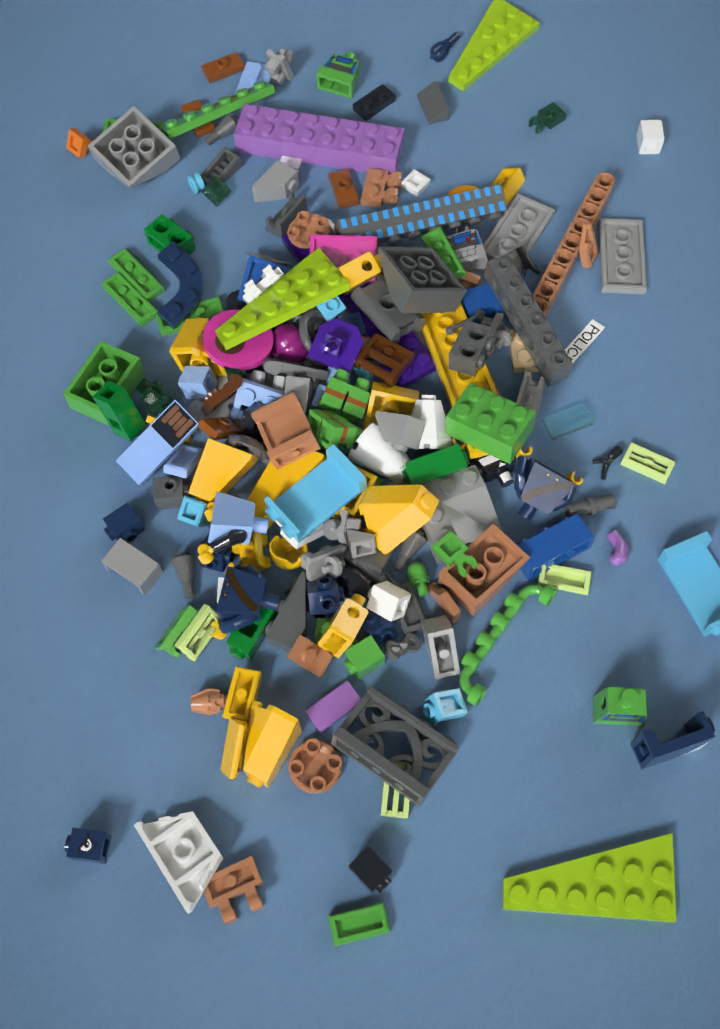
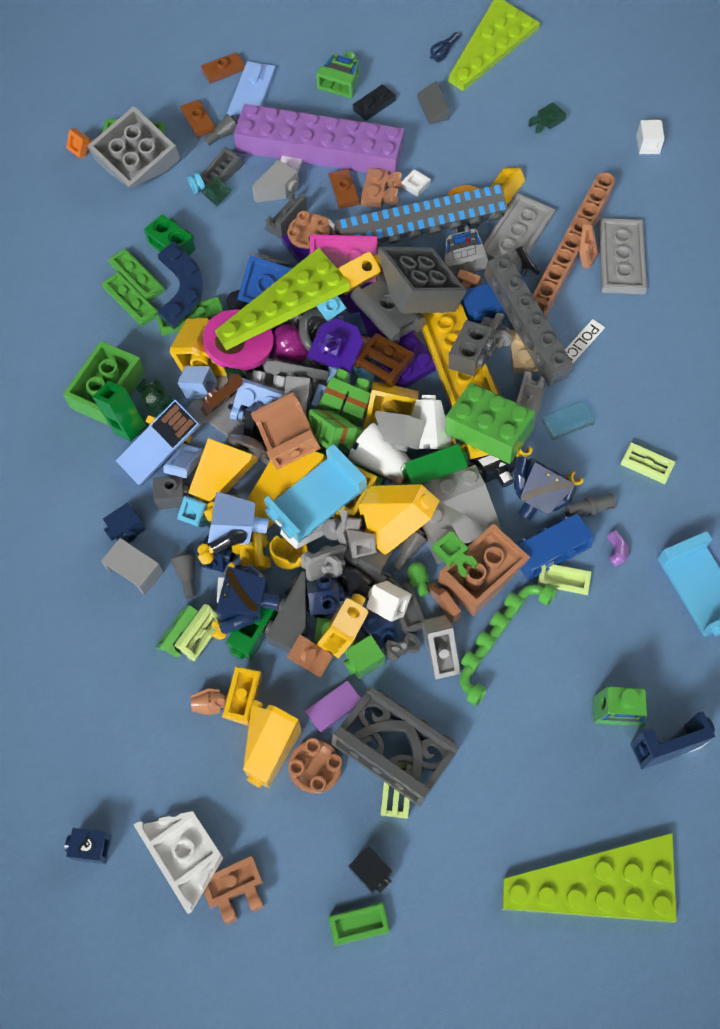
bright green plate [159,81,275,139] -> none
dark orange plate [198,417,244,440] -> none
yellow slope [221,718,249,780] -> none
white plate [243,264,284,304] -> none
light grey hips [265,48,294,86] -> none
bright green tile [421,226,467,280] -> none
medium azure bracket [422,688,468,727] -> none
dark grey hinge [445,310,485,335] -> none
black bar [592,446,623,480] -> none

